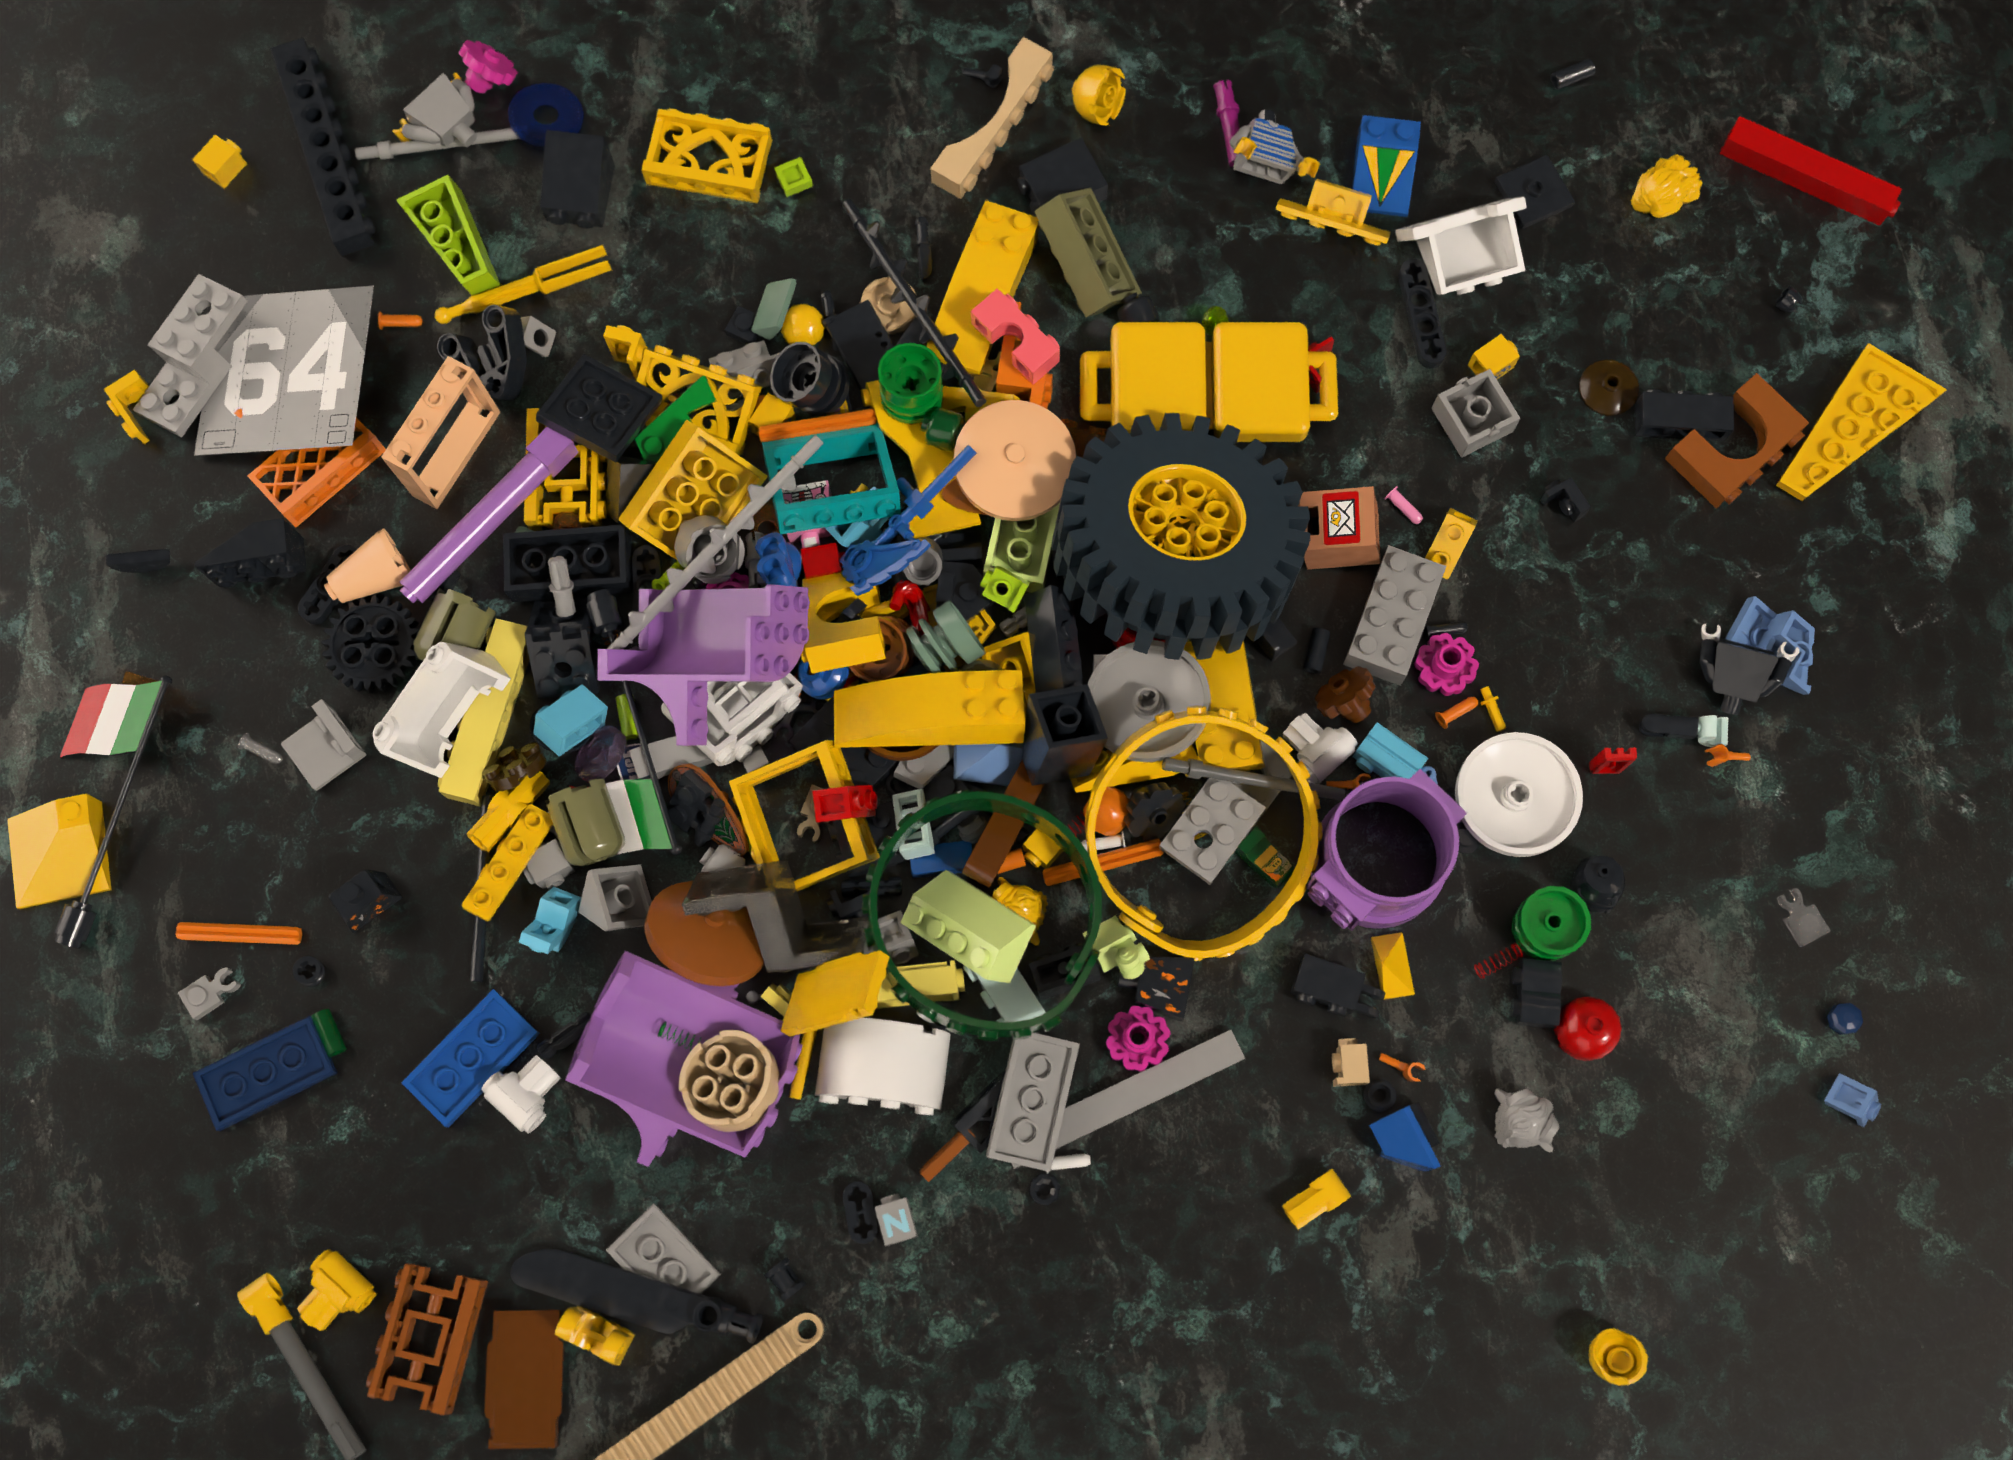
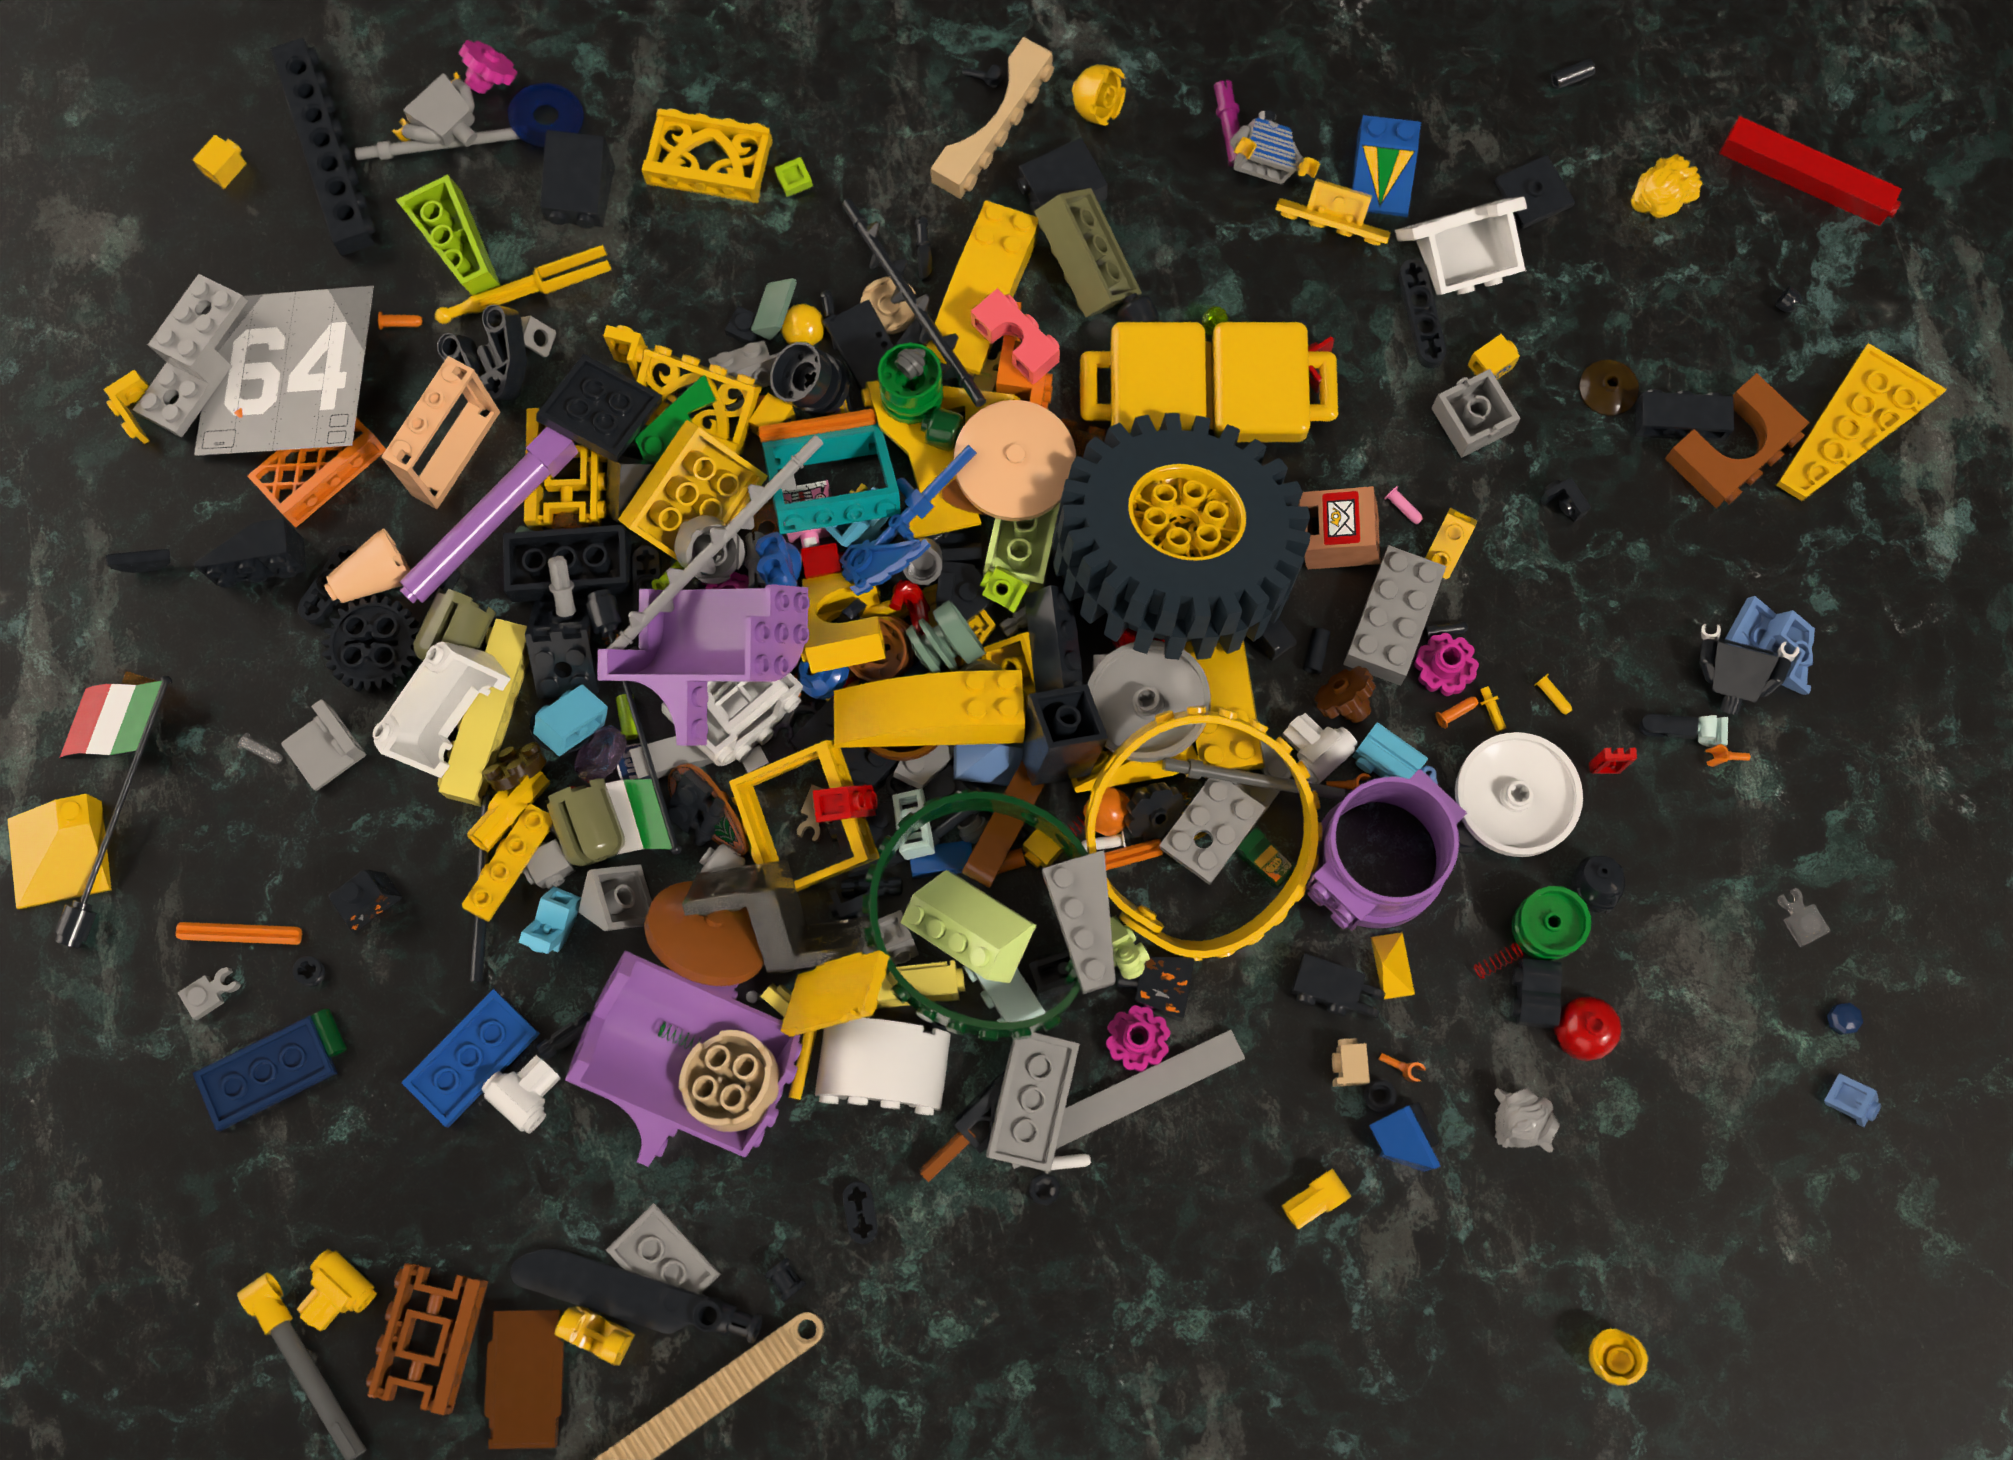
light grey brick [875,1194,918,1246] -> none
yellow hair [992,877,1048,946] -> none
none -> dark grey plate [894,348,926,380]
none -> light grey wing [1042,850,1116,994]
none -> yellow piece [1534,674,1572,715]

